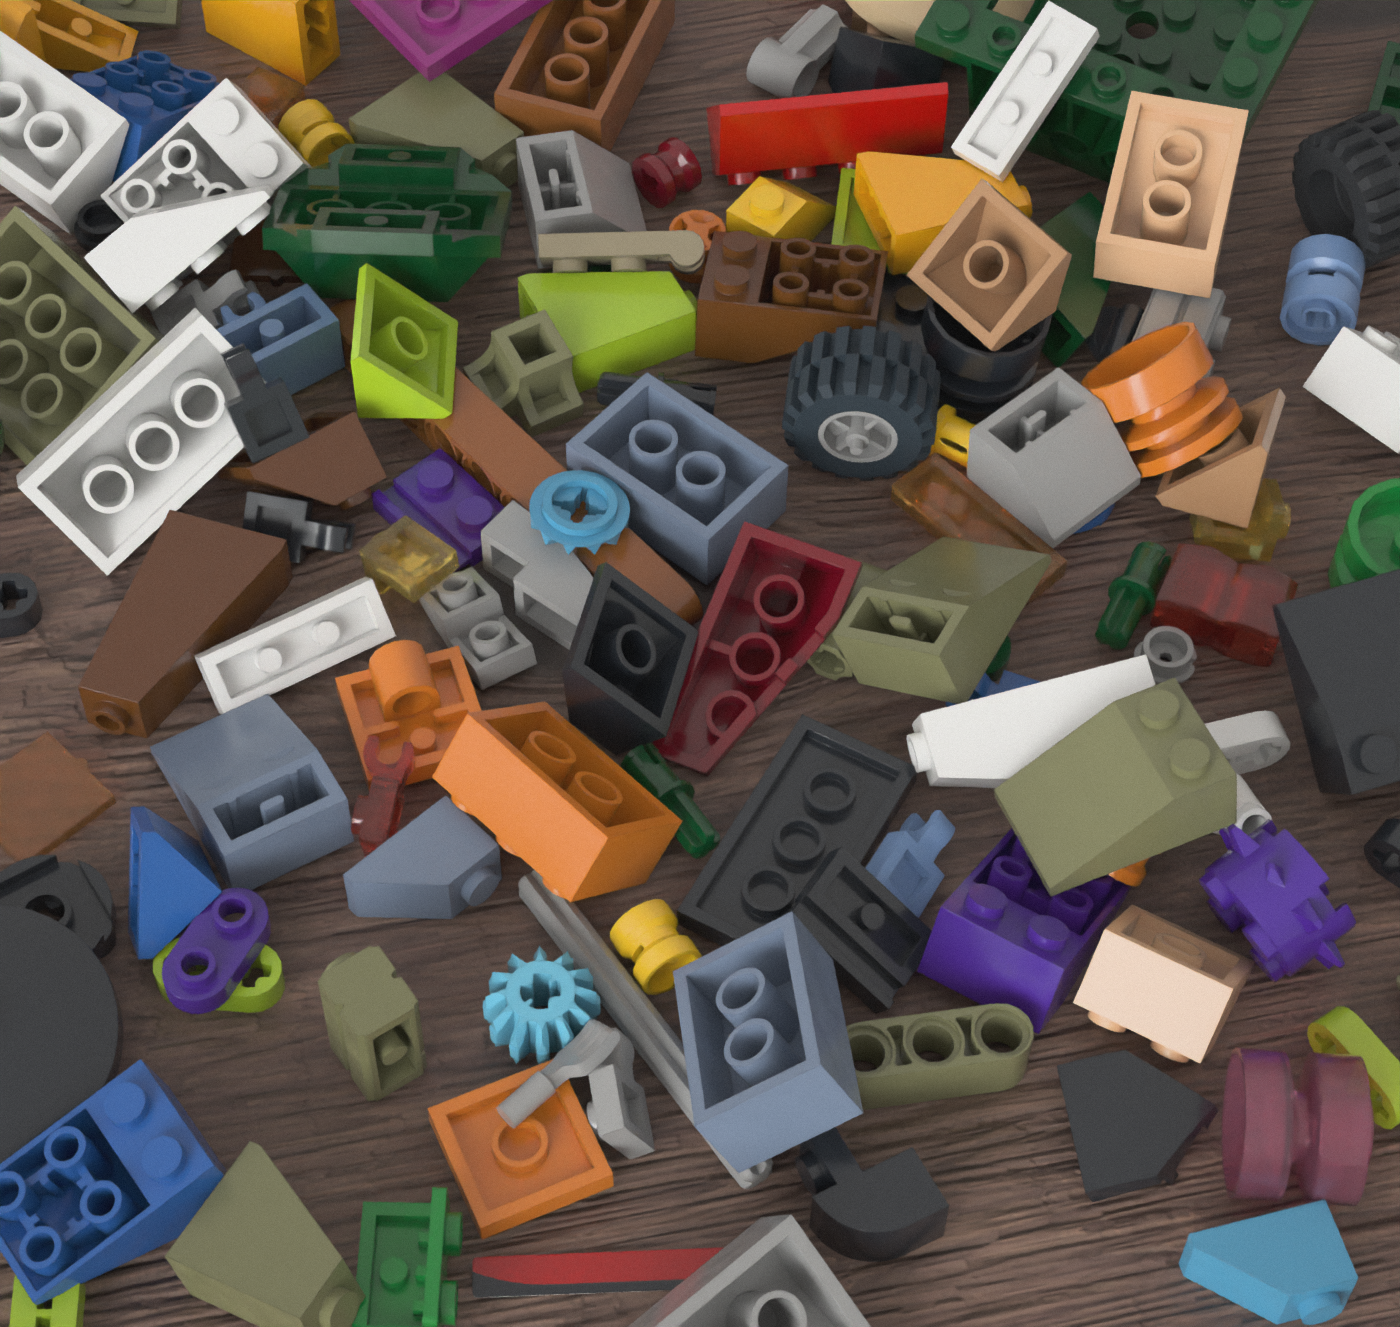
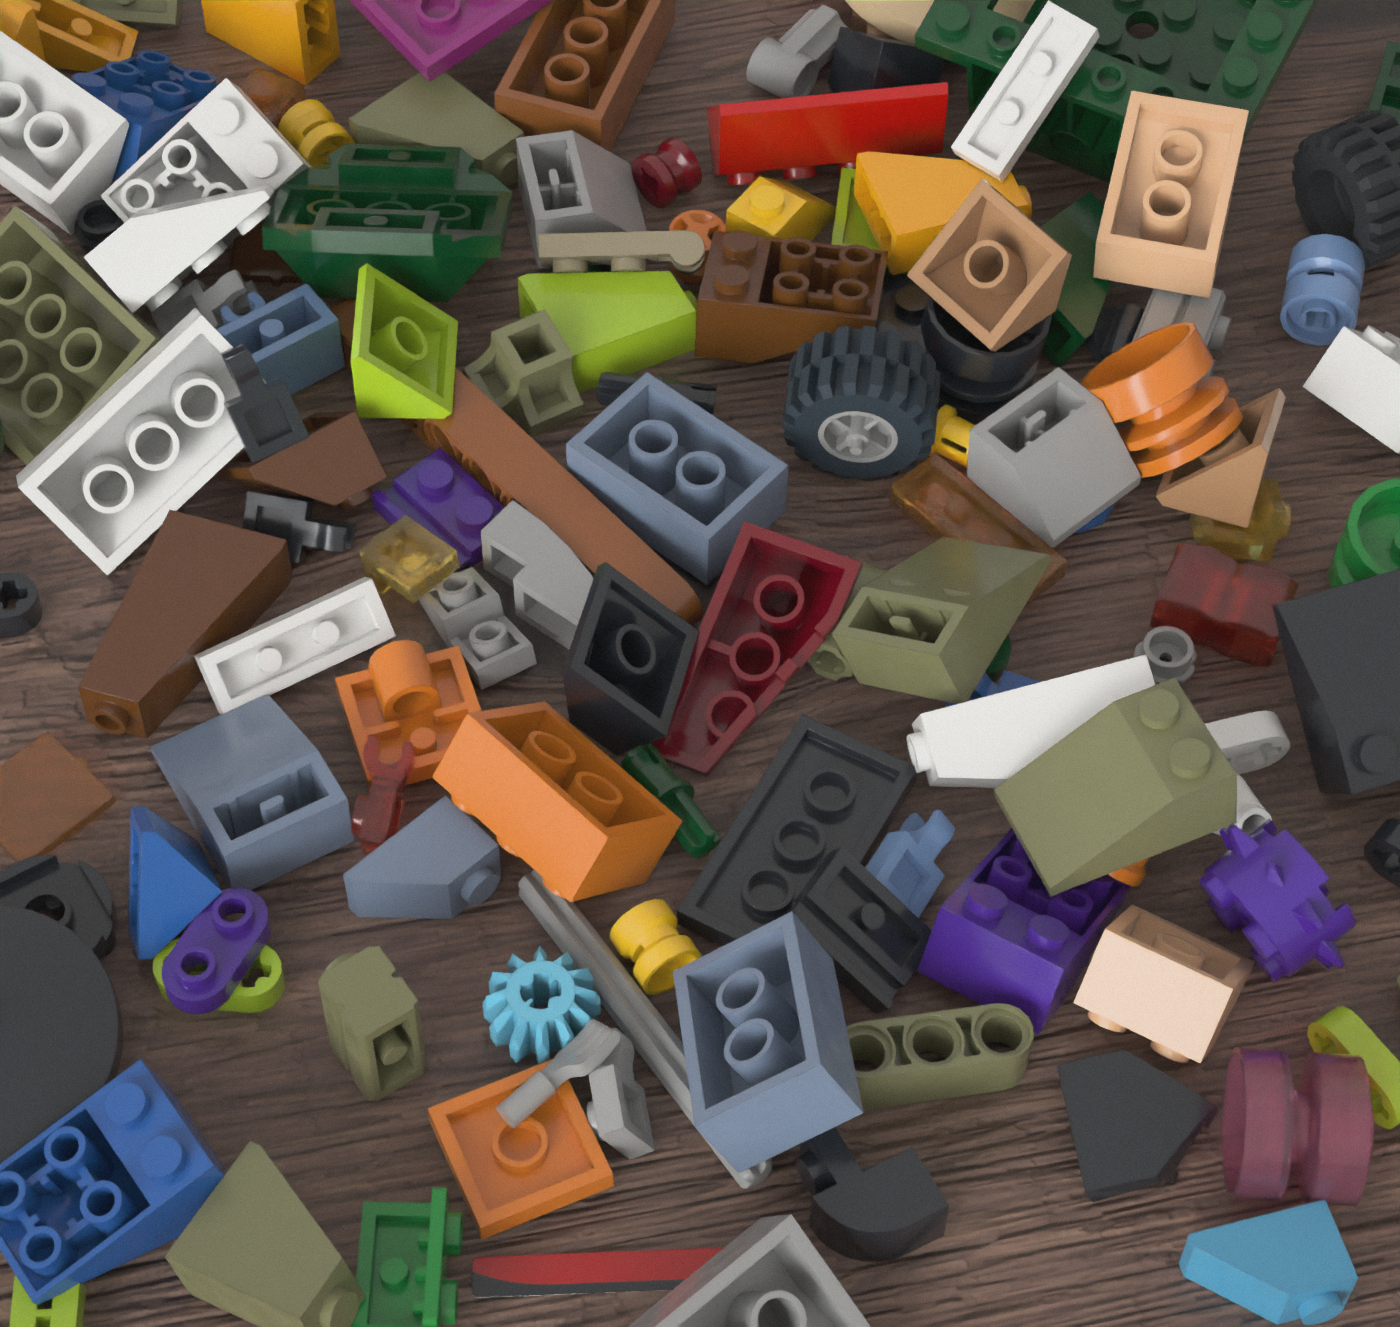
dark azure gear [529,470,630,555] -> none
dark green axle [1095,541,1172,650] -> none

